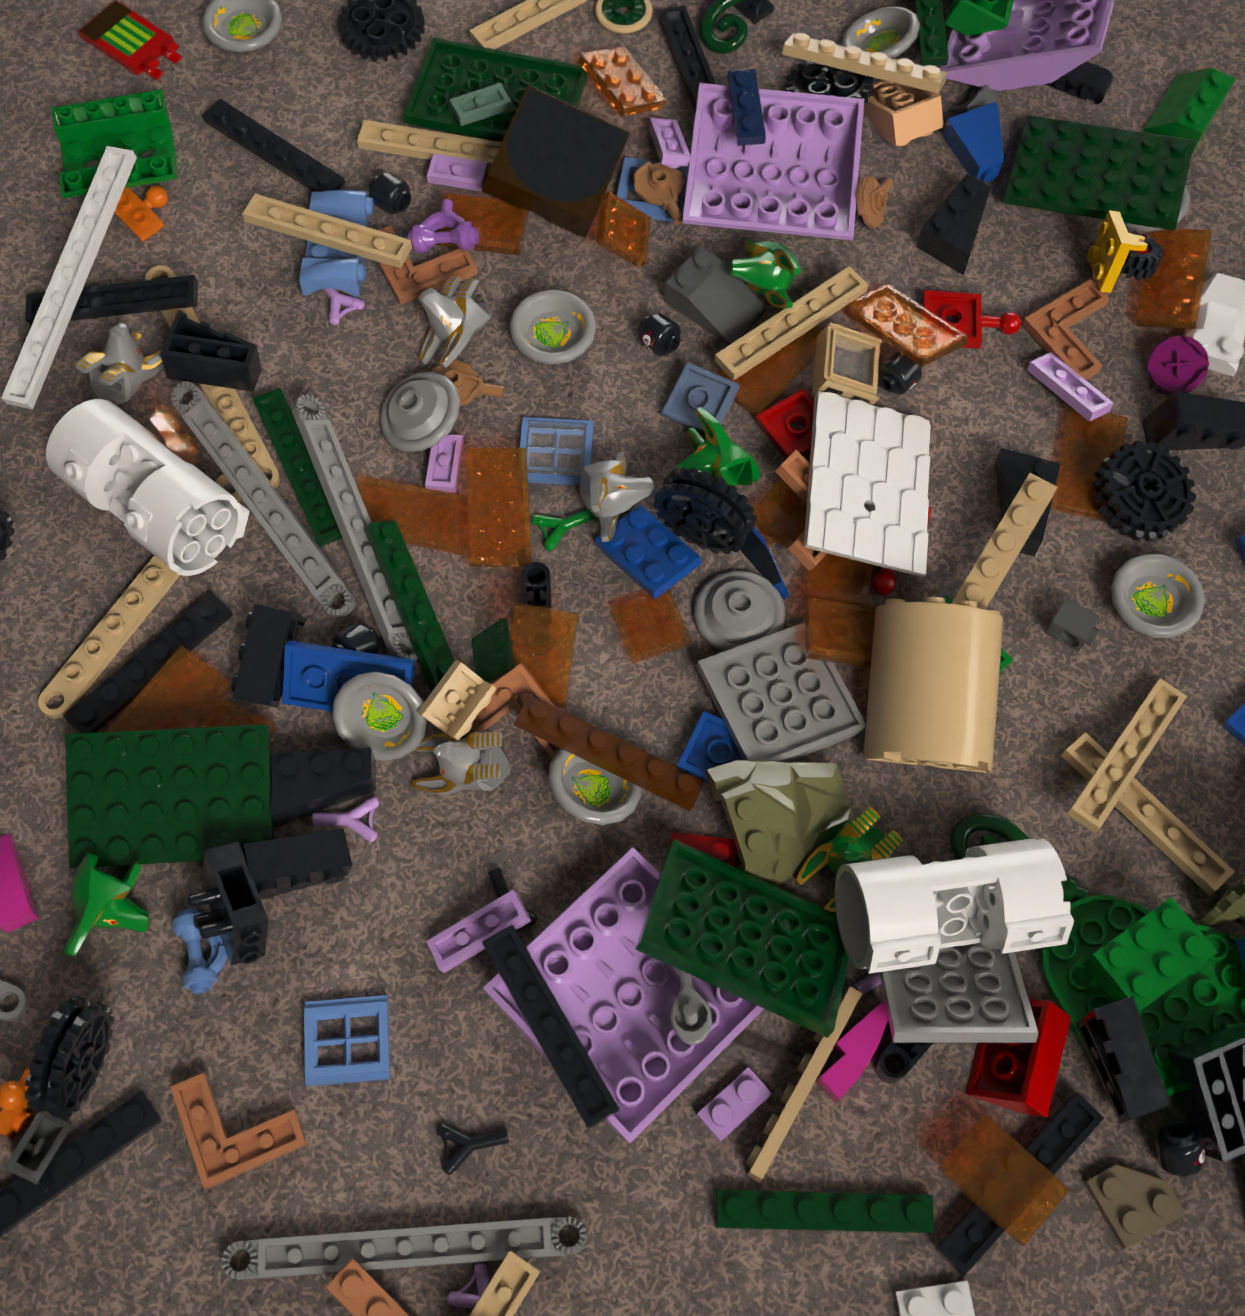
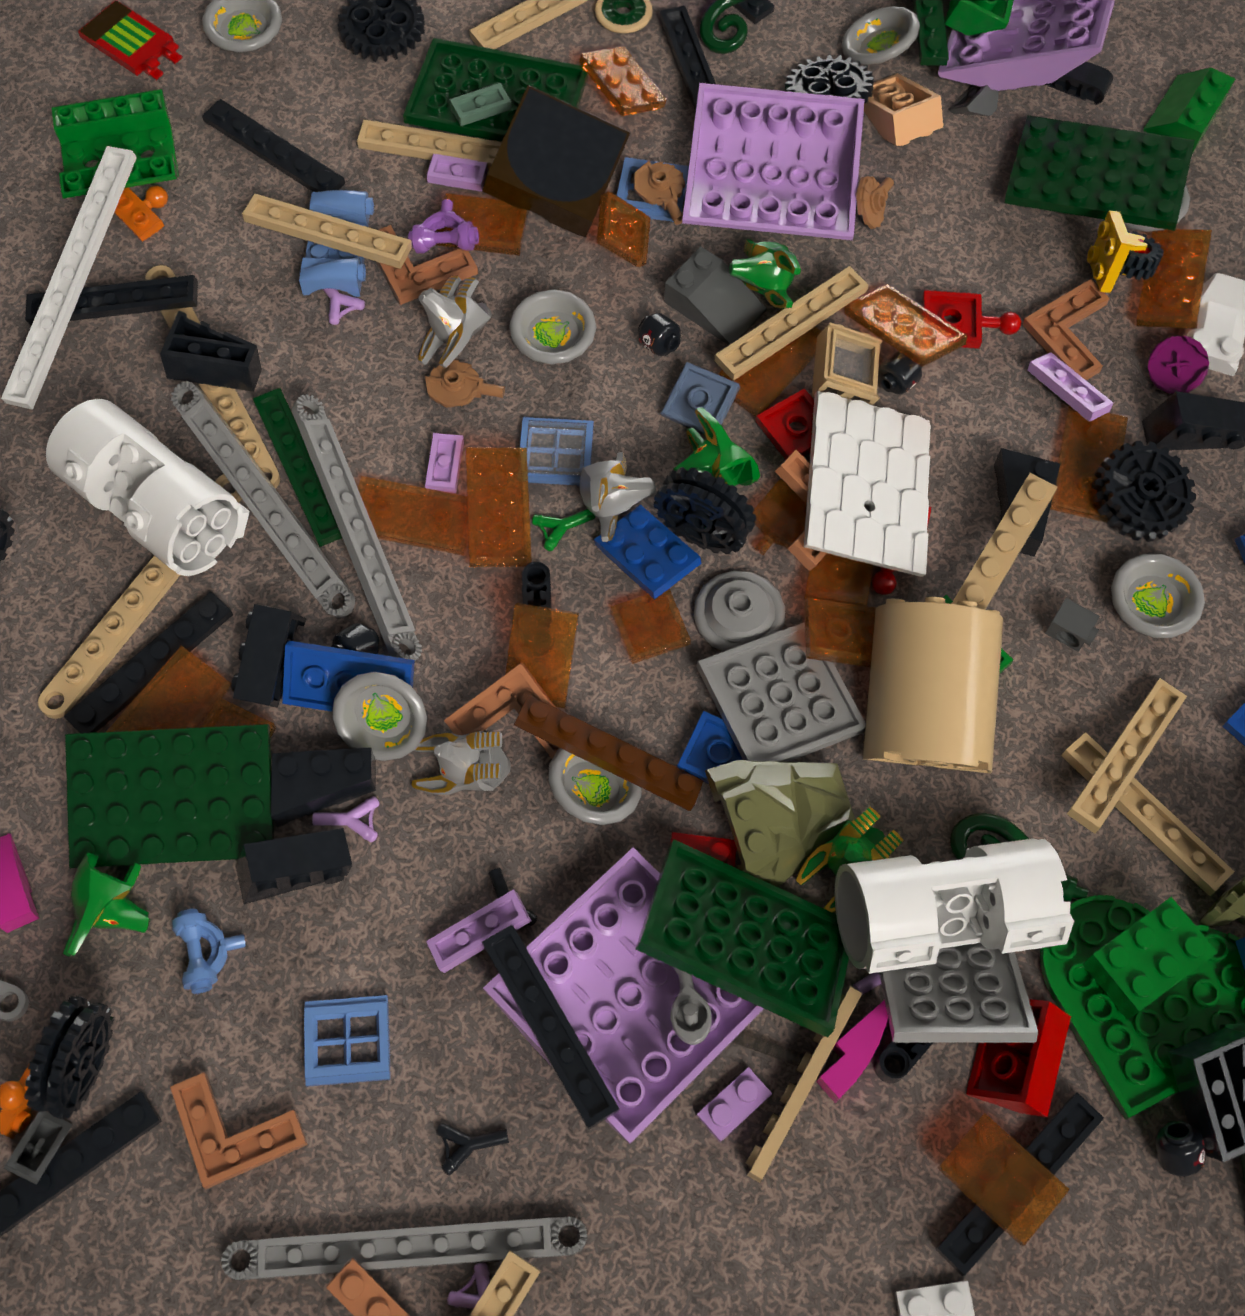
light grey piece [76,323,164,406] -> none
clear orange plate [150,404,199,465] -> none
black piece [188,842,269,966] -> none
dark green plate [365,520,455,692] -> none
black head [369,172,412,215] -> none
light grey piece [380,371,460,452] -> none
tan bracket [417,660,496,741] -> none
clear green piece [471,618,515,683] -> none
lavender plate [649,118,691,168] -> none
dark green plate [716,1190,934,1234] -> none
dark blue plate [727,69,766,146] -> none
black sticker [740,527,790,601] -> none
tan plate [782,33,947,94] -> none
black wedge [916,173,991,276] -> none
blue slope [943,102,1004,182] -> none
black wedge [1075,996,1169,1124] -> none
dark tan plate [1084,1164,1186,1249] -> none

